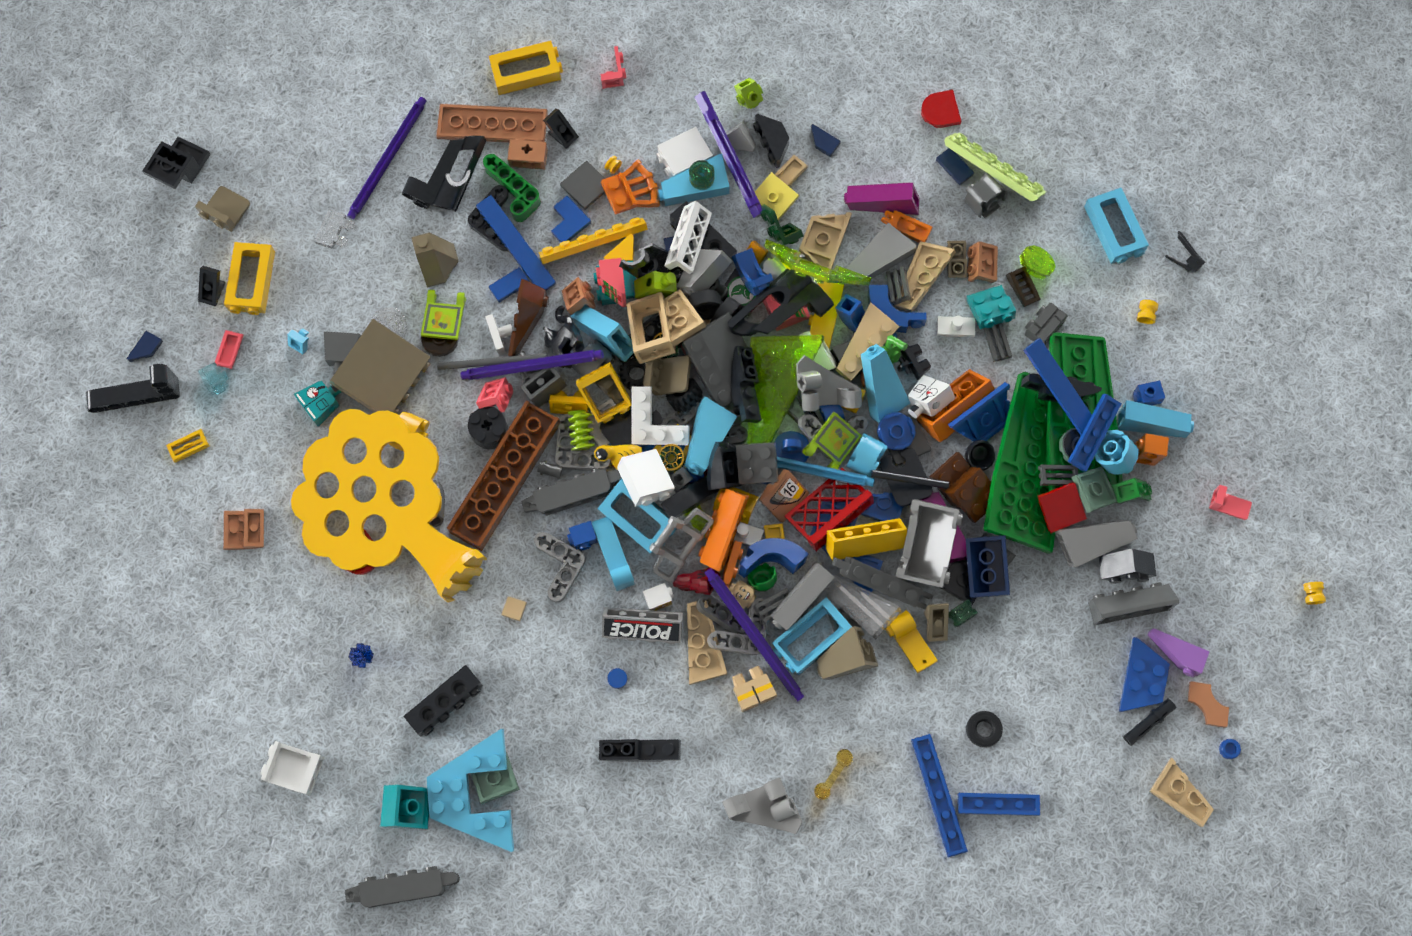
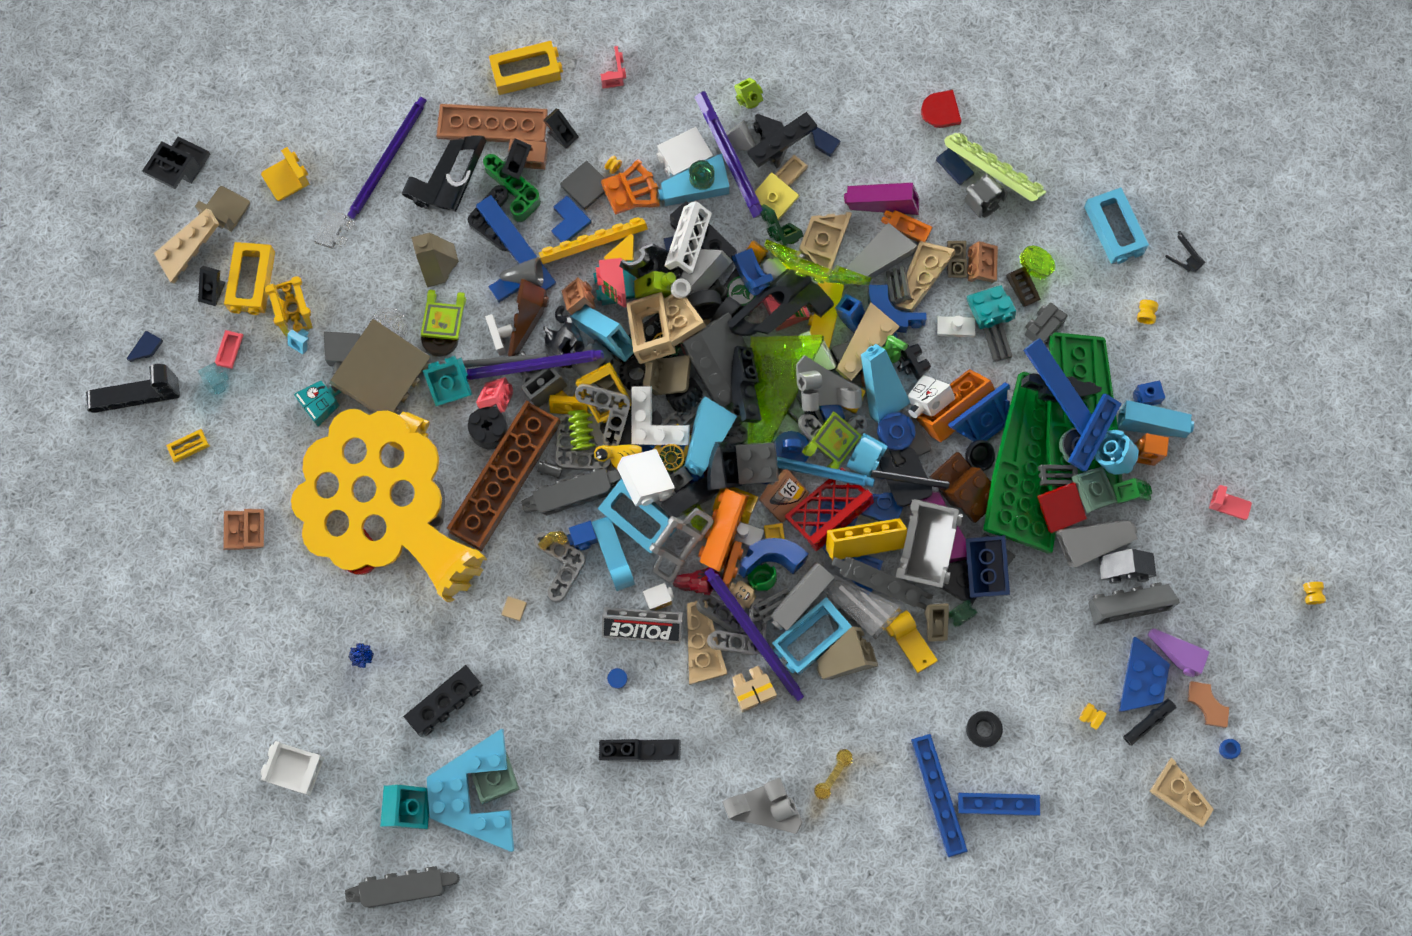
none -> tan wing [154,209,219,283]
none -> yellow bracket [261,147,310,201]
none -> yellow piece [265,276,313,336]
none -> teal plate [423,356,472,406]
none -> dark grey hat [499,257,543,287]
none -> black slope [502,138,532,180]
none -> clear yellow arm [538,531,568,551]
none -> light grey beam [575,384,630,446]
none -> white tile [671,279,691,299]
none -> black plate [748,112,818,168]
none -> yellow wheel [1079,703,1107,730]

